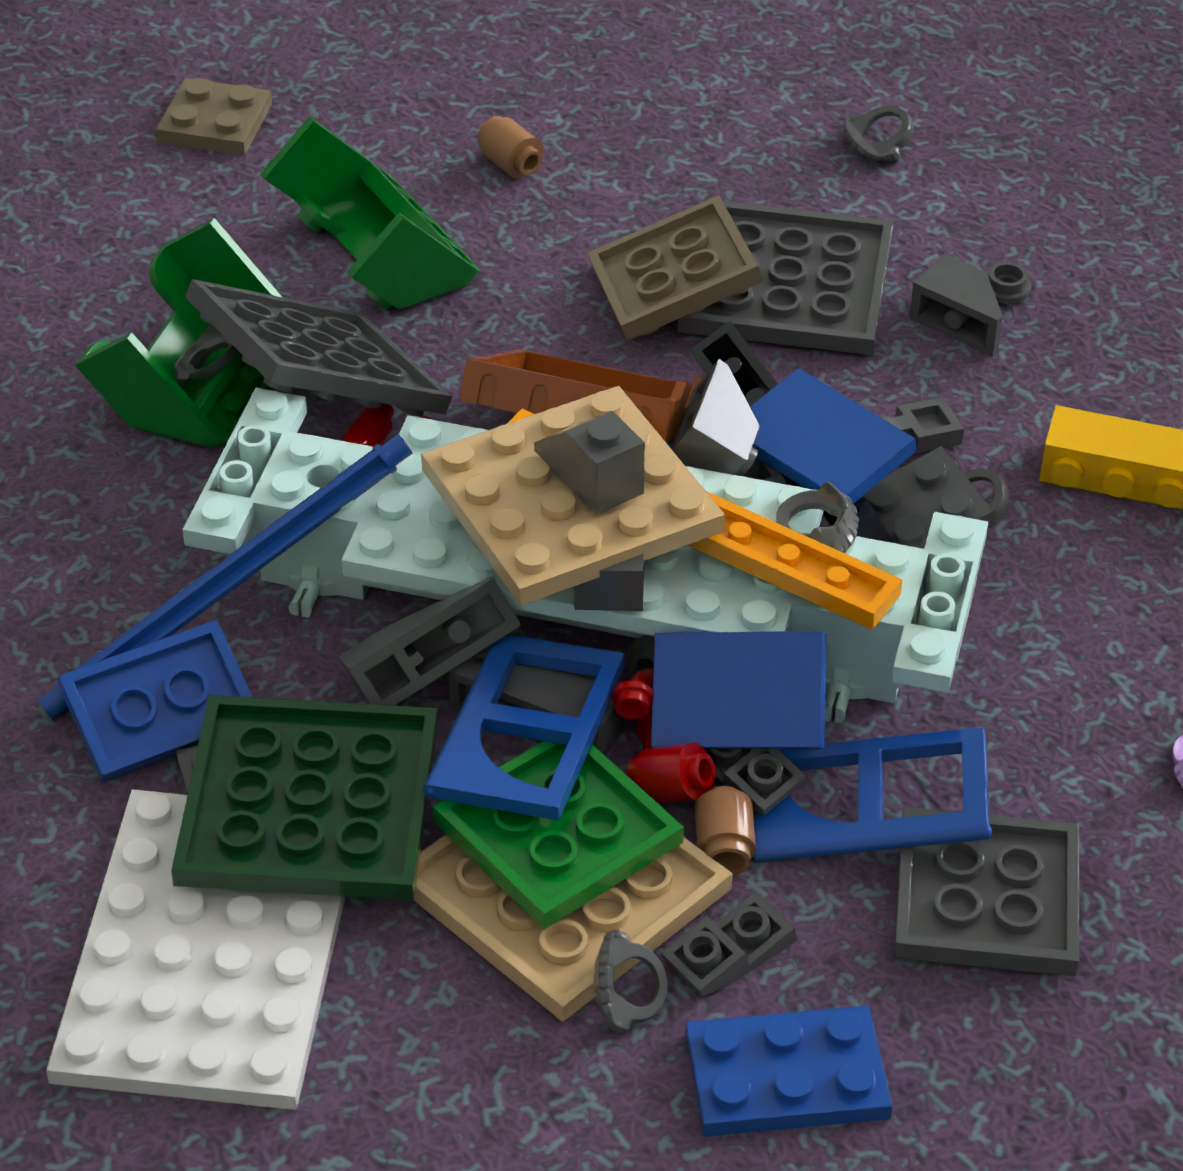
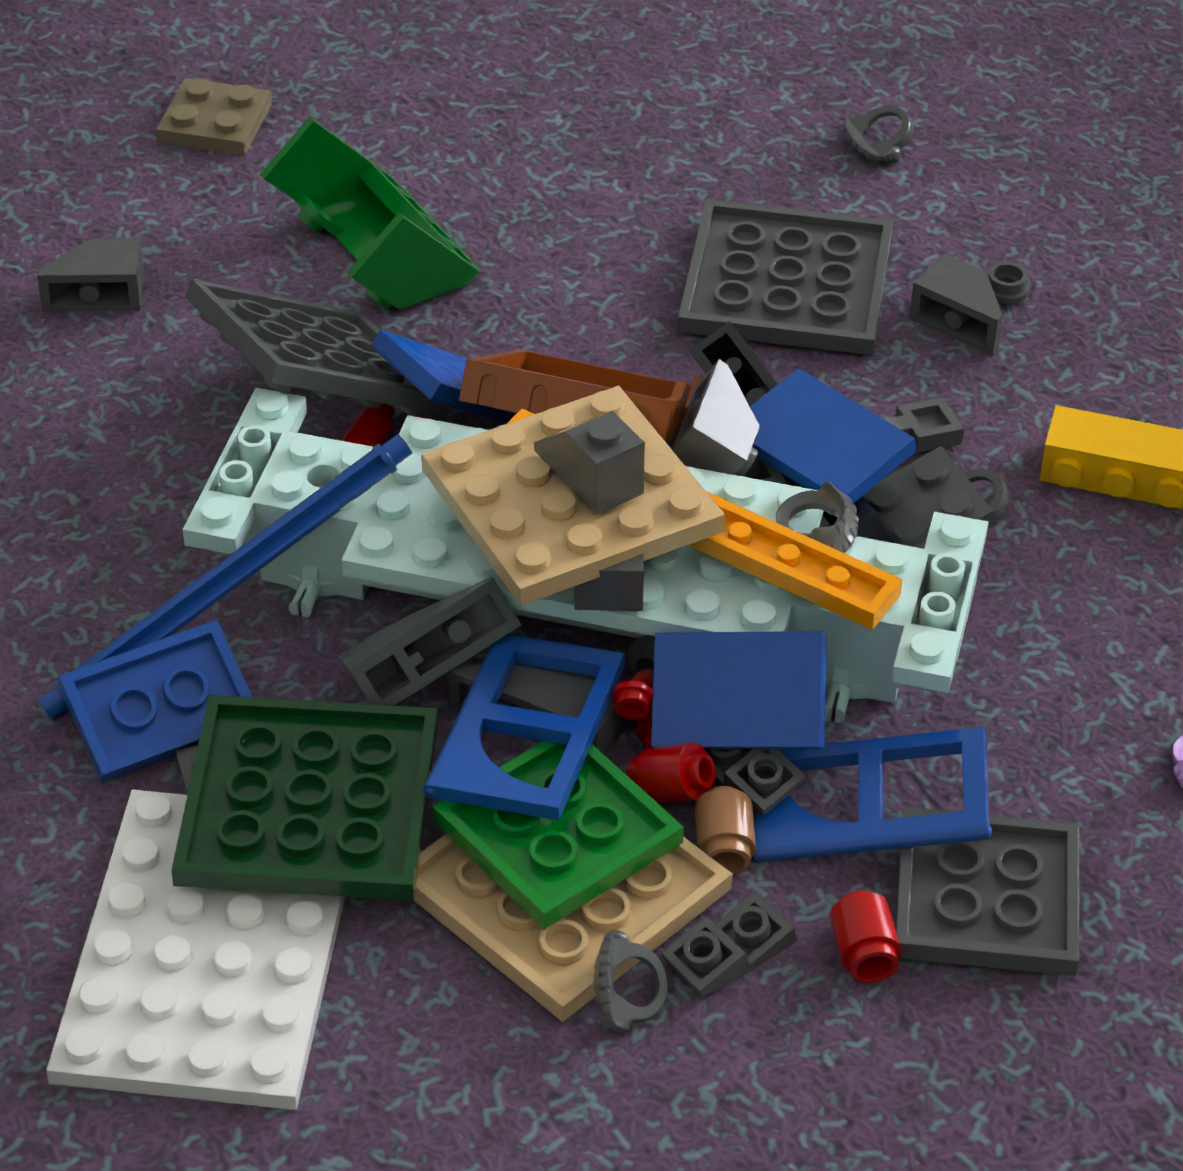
green windscreen [75,218,282,448] -> none
dark grey piece [174,324,238,388] -> none
medium nougat brick [477,116,544,179] -> none
dark tan plate [587,195,764,341] -> none
blue plate [685,1005,893,1137] -> none
none -> dark grey slope [37,238,145,312]
none -> blue tile [371,329,517,424]
none -> red brick [830,890,901,983]

